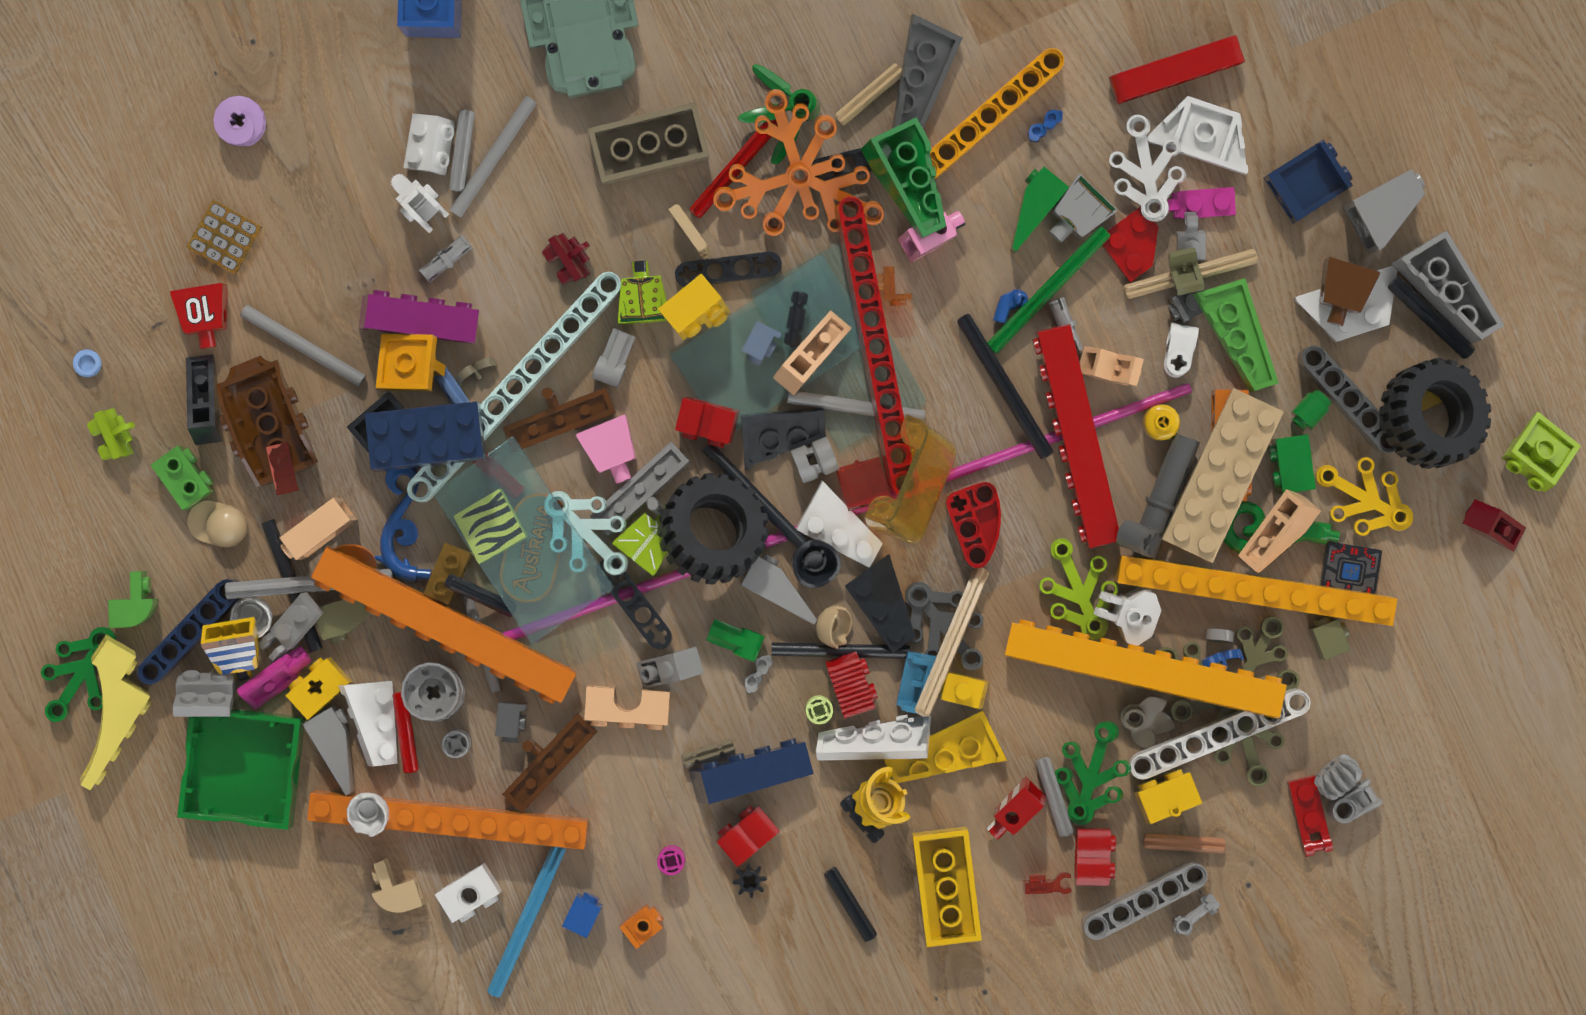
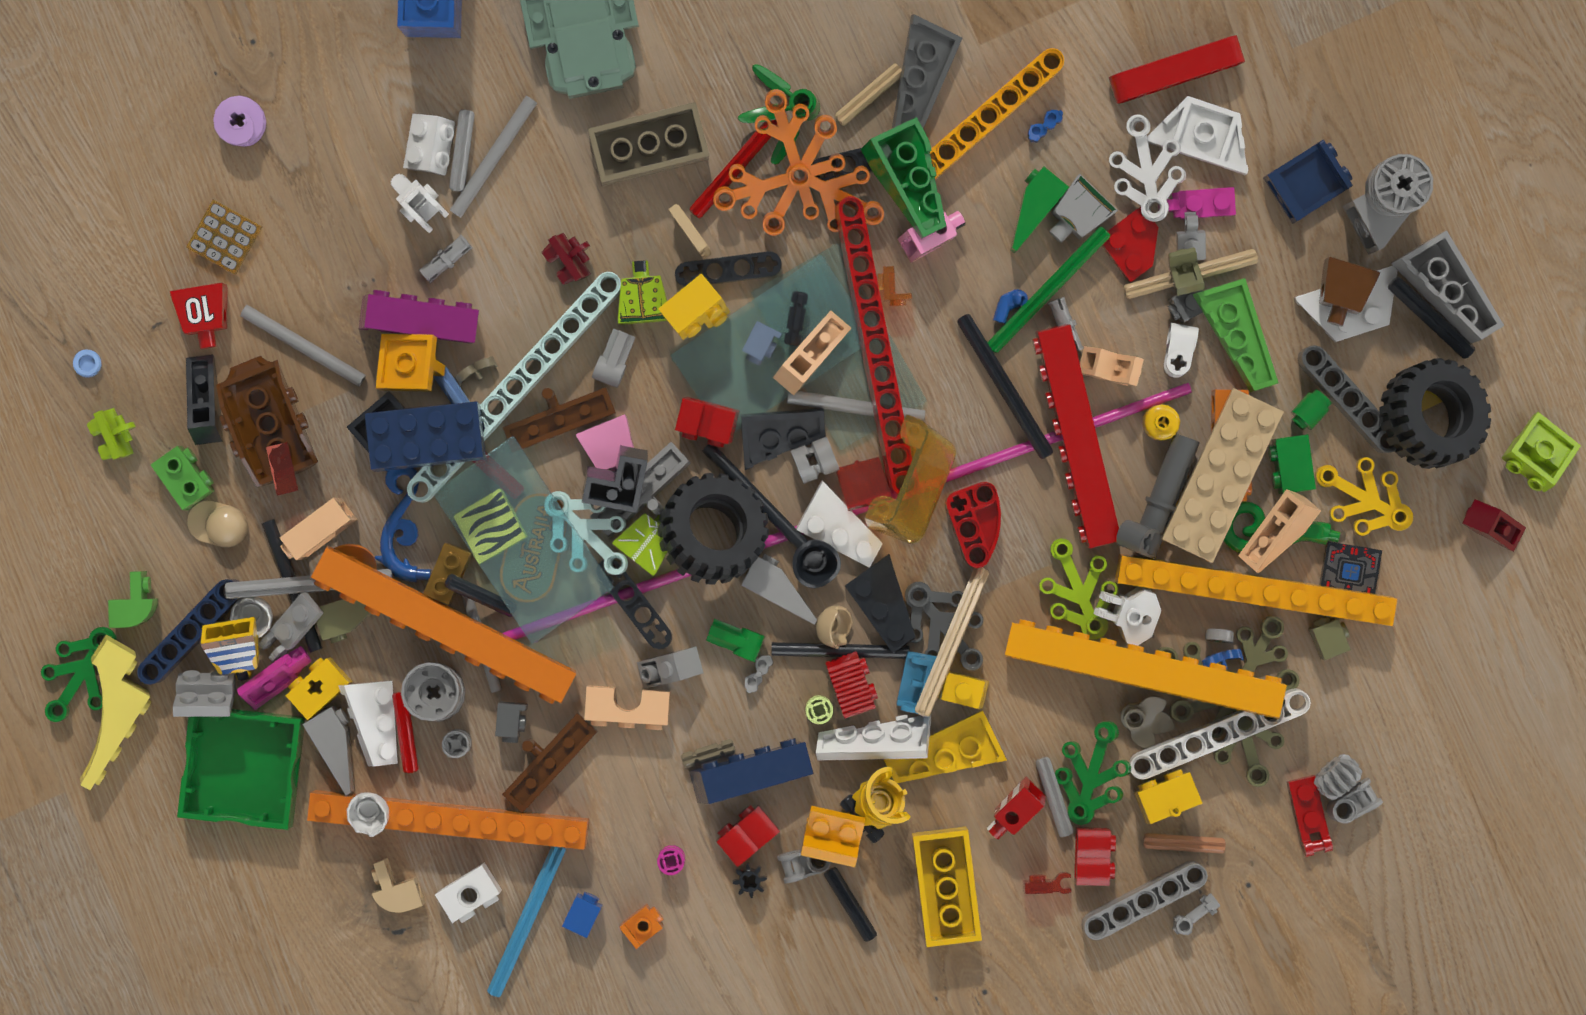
none -> black brick [582,445,648,513]
none -> light grey piece [777,850,831,883]
none -> light orange bracket [801,806,866,867]
none -> light grey wheel [1365,154,1433,218]

